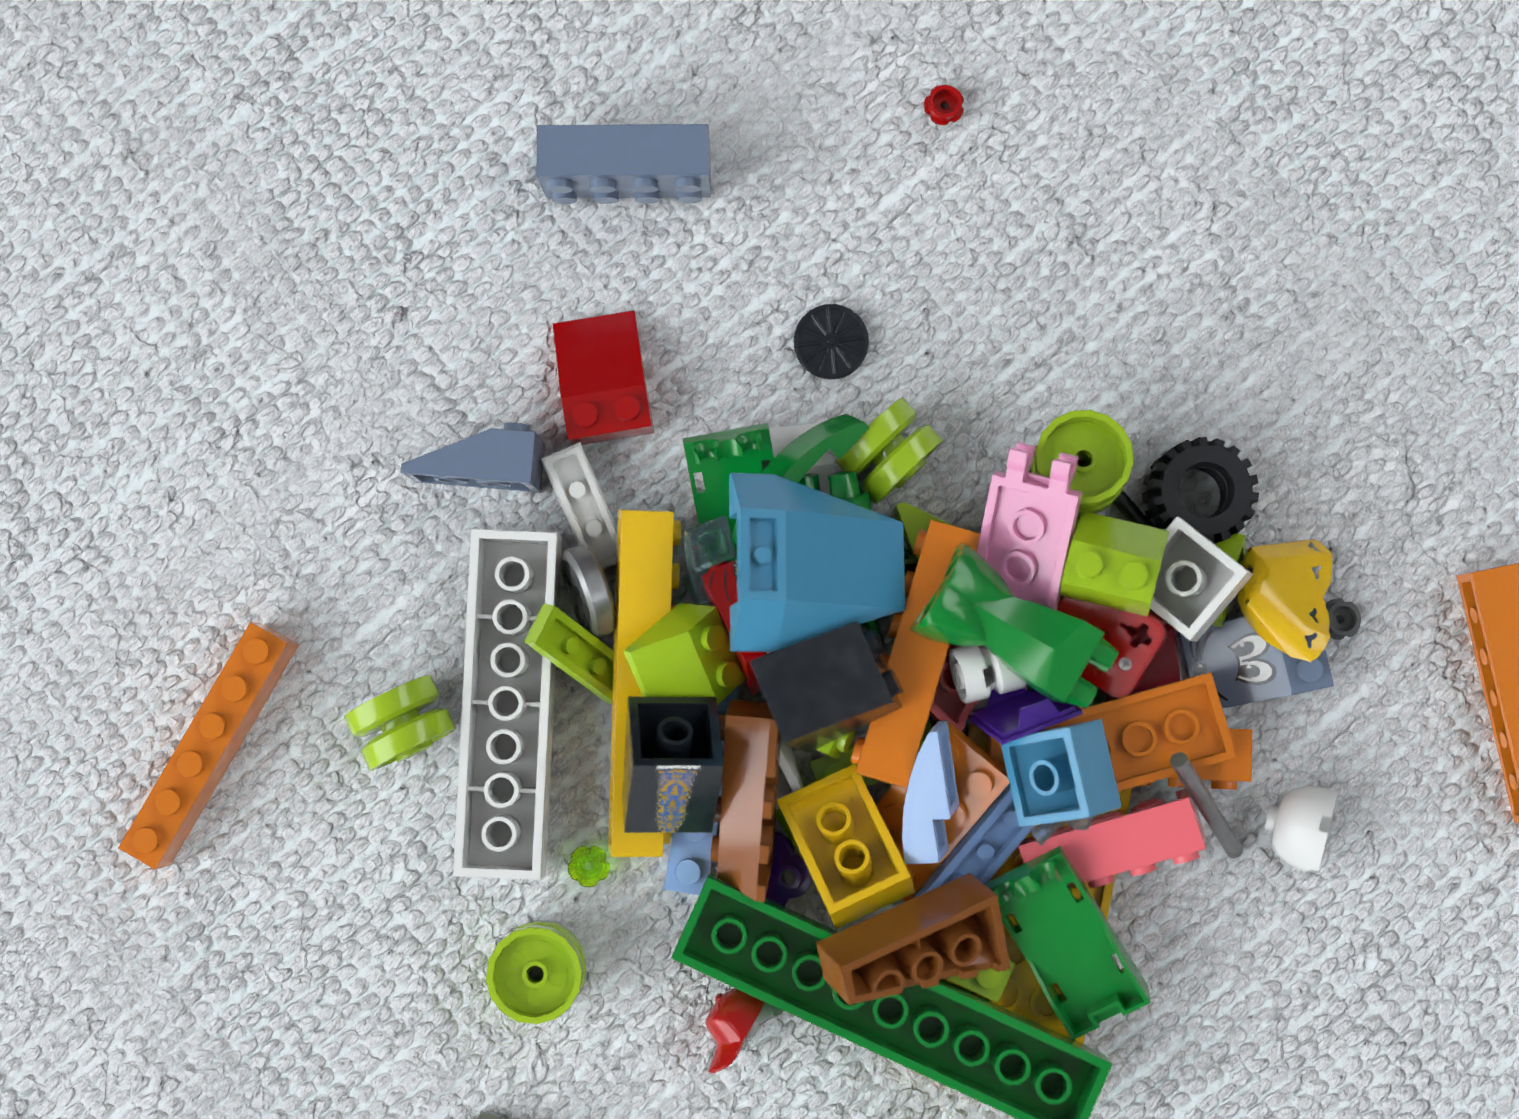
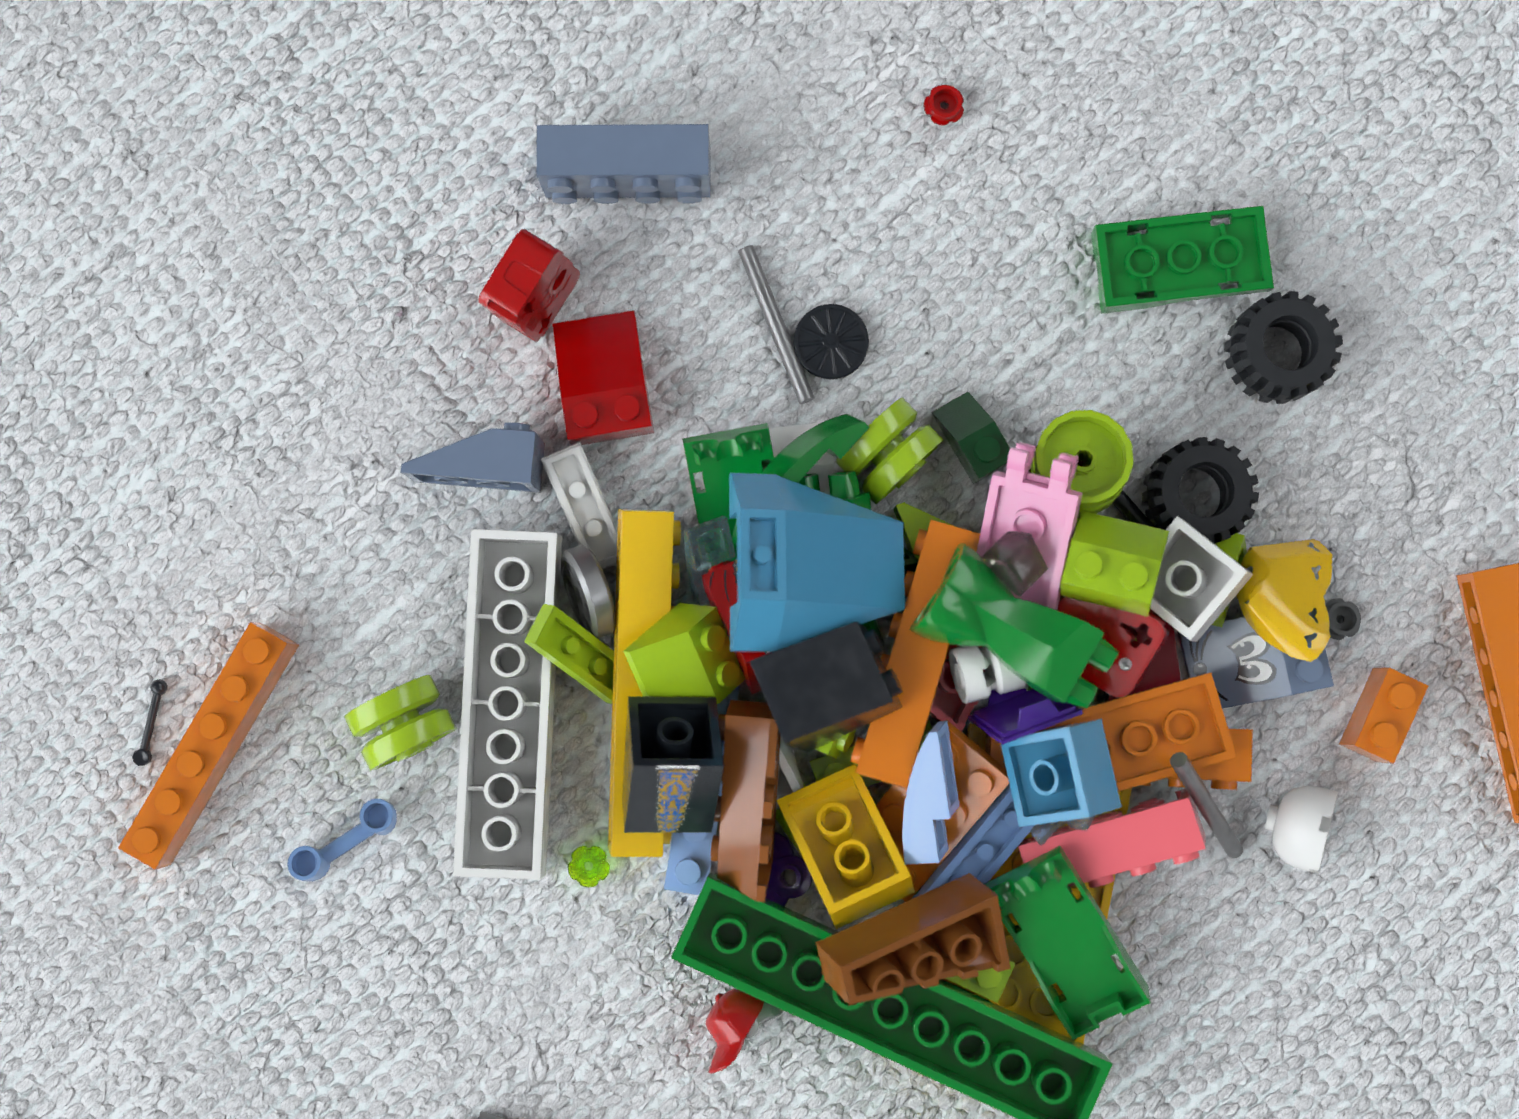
lime wheel [486,920,587,1025] -> none
none -> black hinge [132,679,168,766]
none -> medium blue bar [287,799,397,882]
none -> red axle [478,229,580,342]
none -> flat silver bar [738,245,815,404]
none -> dark green slope [932,392,1010,485]
none -> clear smoke slope [982,531,1048,597]
none -> green piece [1091,206,1274,314]
none -> black tyre [1224,291,1343,404]
none -> orange brick [1339,667,1428,764]

